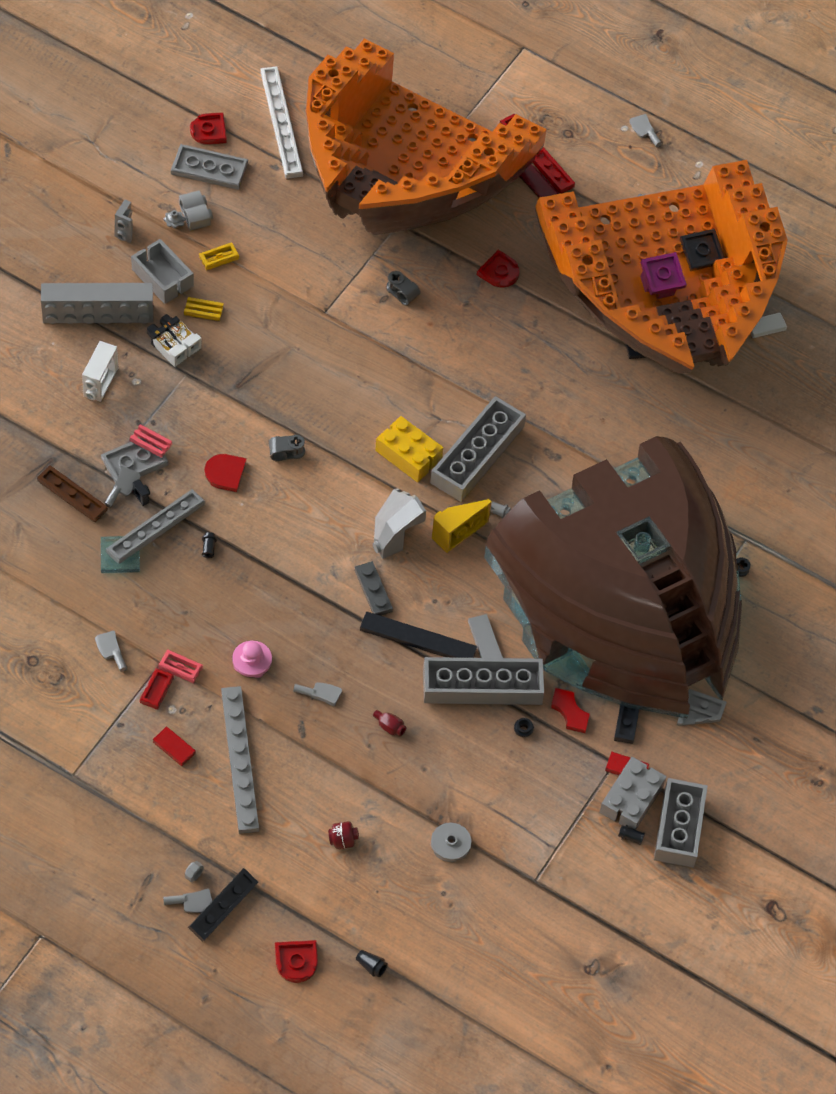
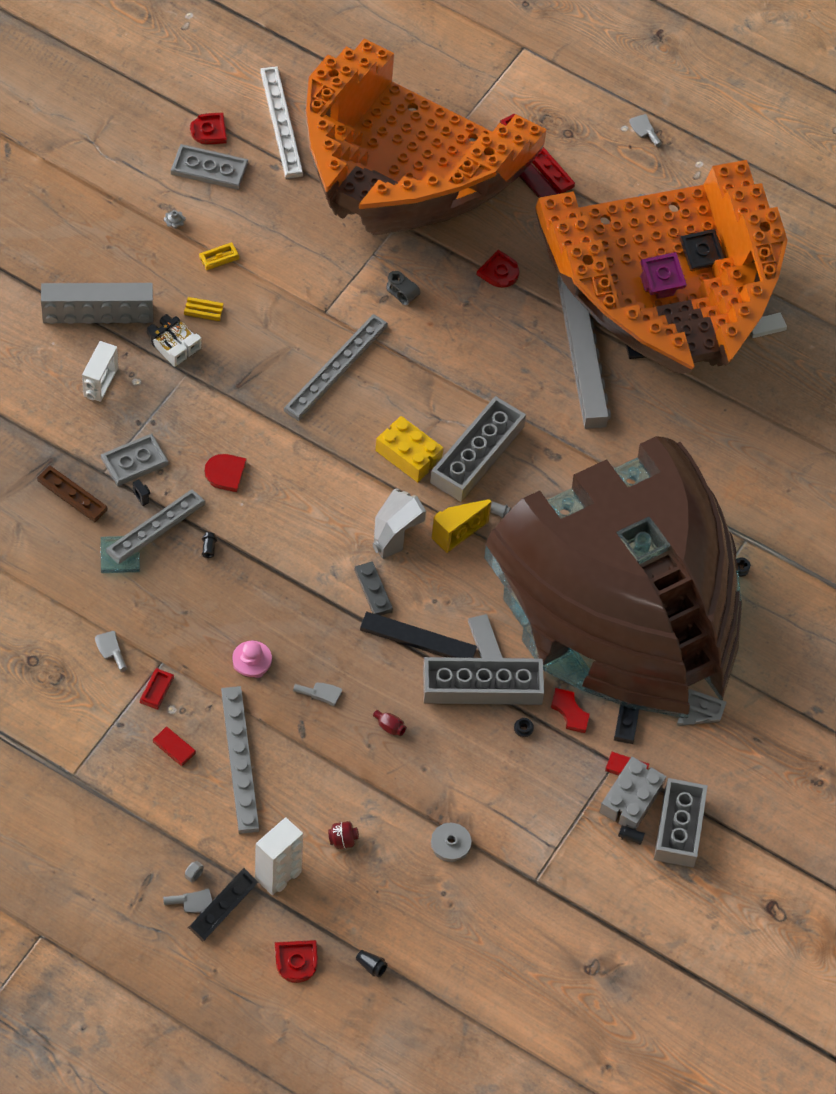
light grey piece [104,466,141,507] -> none
light grey bracket [114,200,133,243] -> none
coral tile [130,424,172,458] -> none
light grey piece [131,239,194,304] -> none
coral tile [158,650,203,684] -> none
light grey brick [179,191,213,231] -> none
dark grey piece [269,435,305,461] -> none
none -> white brick [255,817,303,895]
none -> light grey tile [284,314,388,421]
none -> light grey brick [557,274,611,429]

